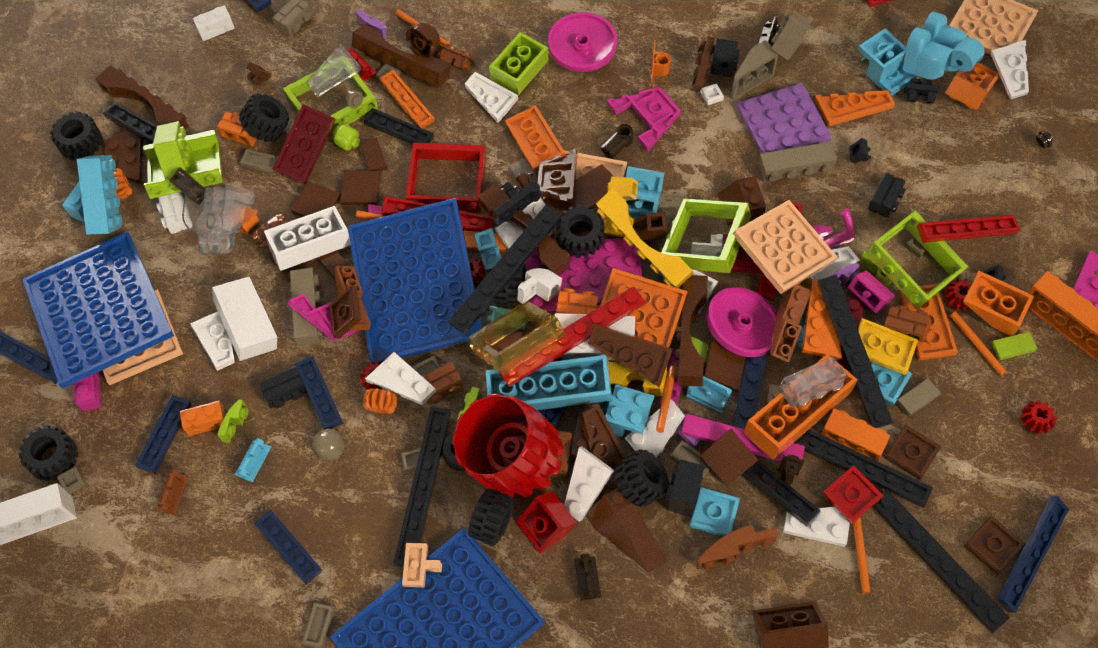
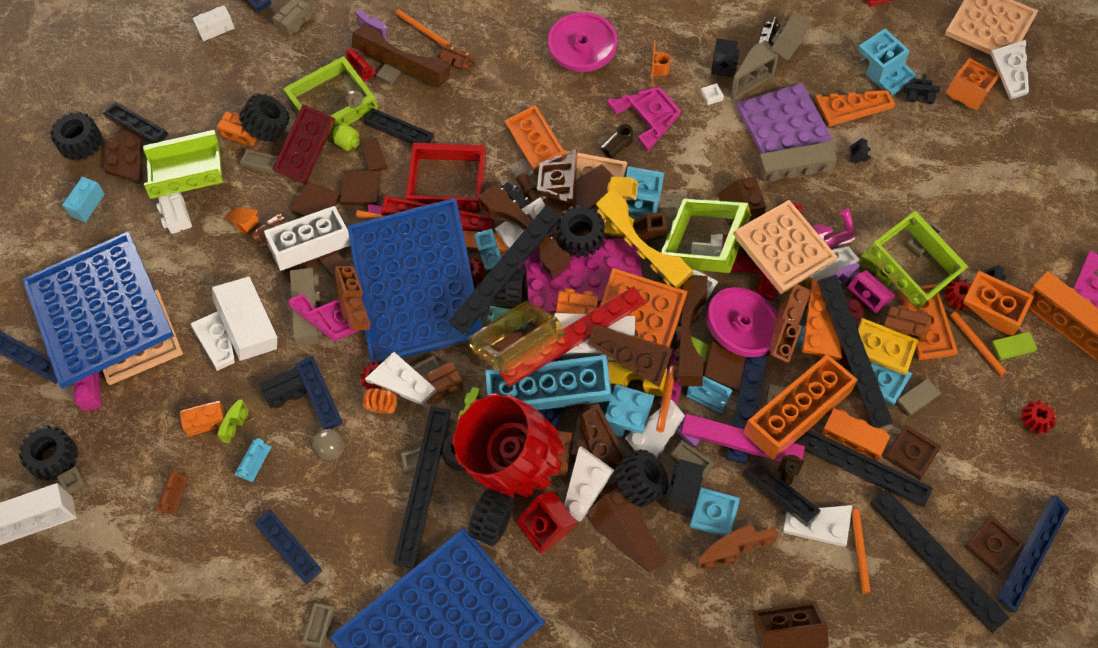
medium azure brick [77,155,122,235] -> none
reddish brown arch [95,65,189,130] -> none
orange gear [114,168,132,199] -> none
dark blue plate [135,395,192,474] -> none
lime brick [153,121,192,179] -> none
dark brown hinge [169,167,210,205] -> none
clear piece [182,183,256,255] -> none
reddish brown tile [246,62,271,85] -> none
clear wing [307,44,361,97] -> none
reddish brown tile [330,285,361,339] -> none
orange tile [379,69,435,129] -> none
light nougat plate [402,543,442,588] -> none
reddish brown cylinder [406,23,440,57] -> none
white wing [465,72,518,123] -> none
lime brick [489,32,549,95] -> none
black plate [494,182,540,225] -> none
white brick [517,268,562,304] -> none
dark brown hinge [574,554,601,601] -> none
reddish brown wing [691,36,715,92] -> none
reddish brown tile [700,428,758,486] -> none
clear brick [779,357,847,408] -> none
red plate [823,465,884,524] -> none
black brick [868,173,906,218] -> none
medium azure piece [903,11,984,79] -> none
red tile [916,215,1020,243] -> none
dark brown plate [1036,131,1053,149] -> none

